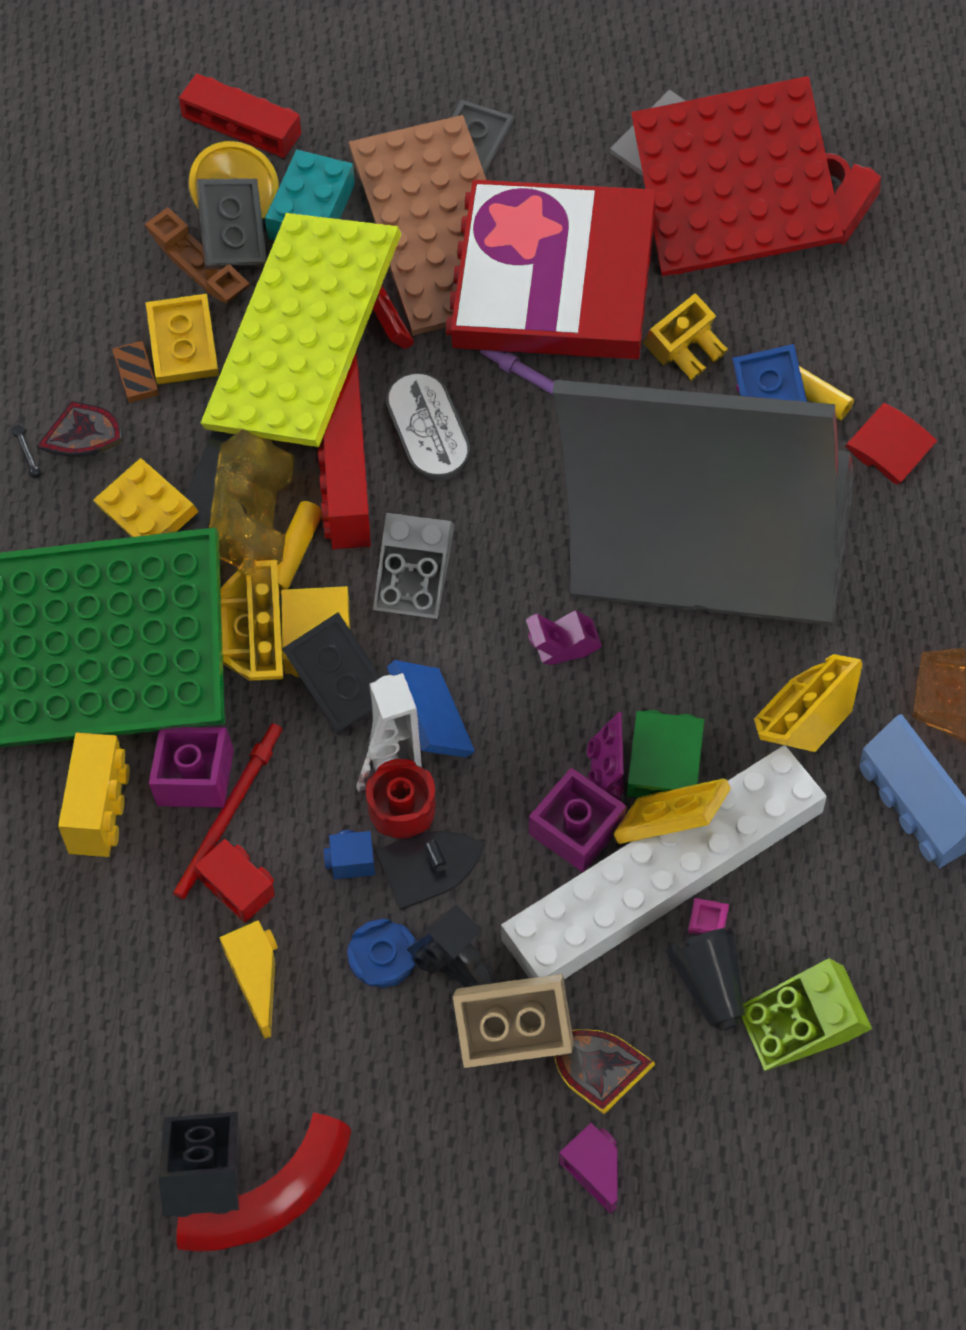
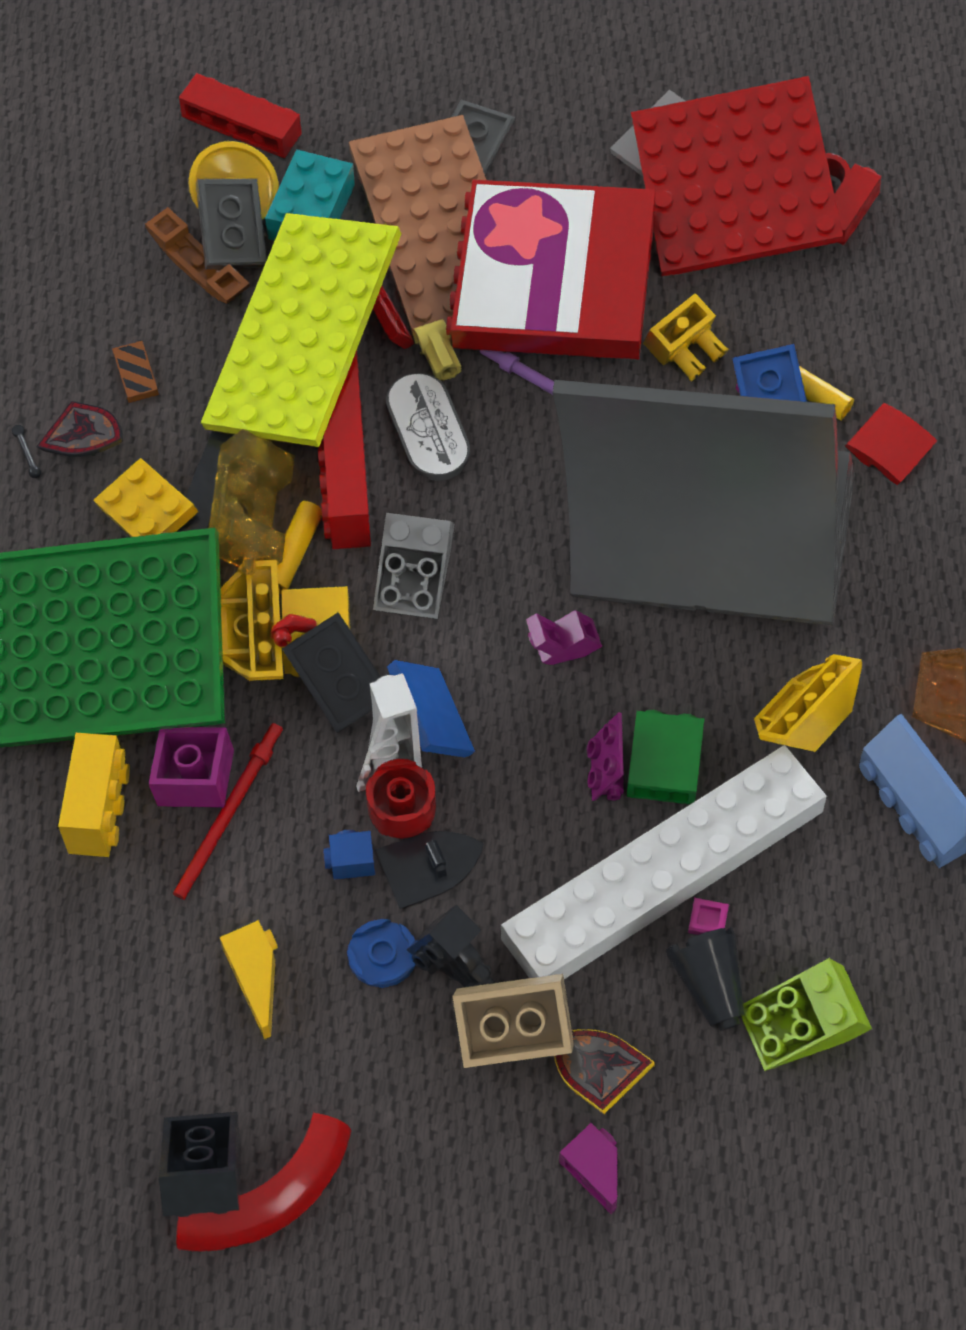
yellow plate [146,294,219,385] -> none
red brick [194,839,275,923] -> none
magenta brick [529,767,626,872] -> none
yellow tile [614,778,731,844] -> none
none -> red arm [270,614,317,647]
none -> light yellow piece [412,319,461,381]

